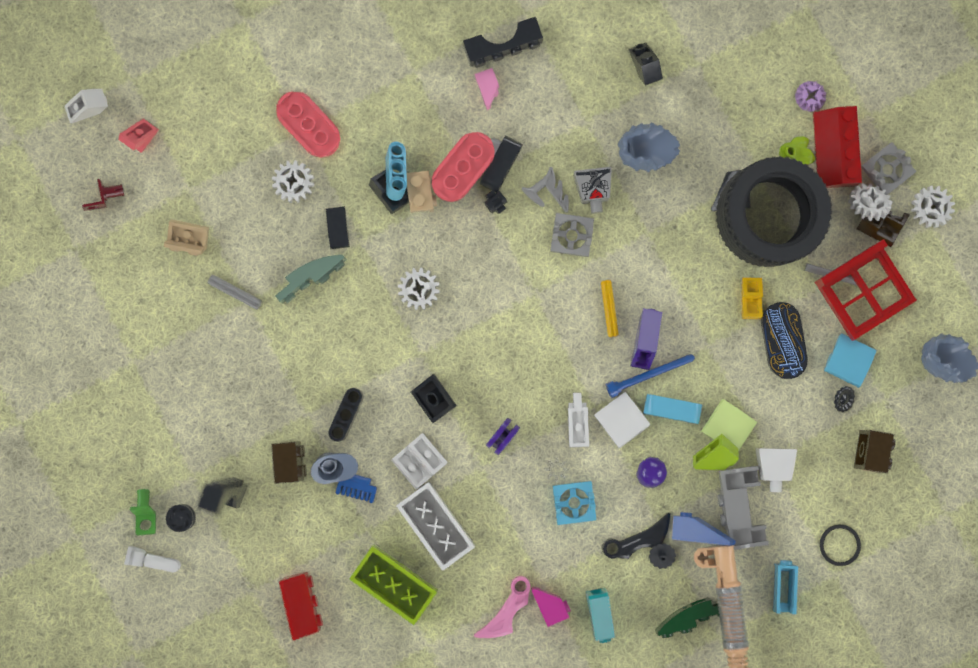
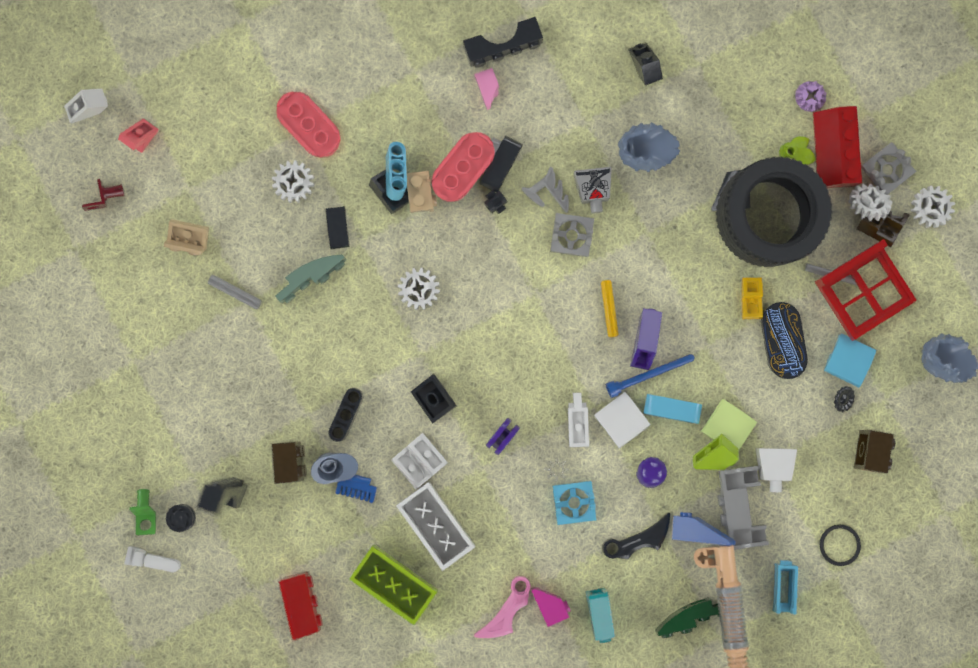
black piece [649,543,676,569] -> none

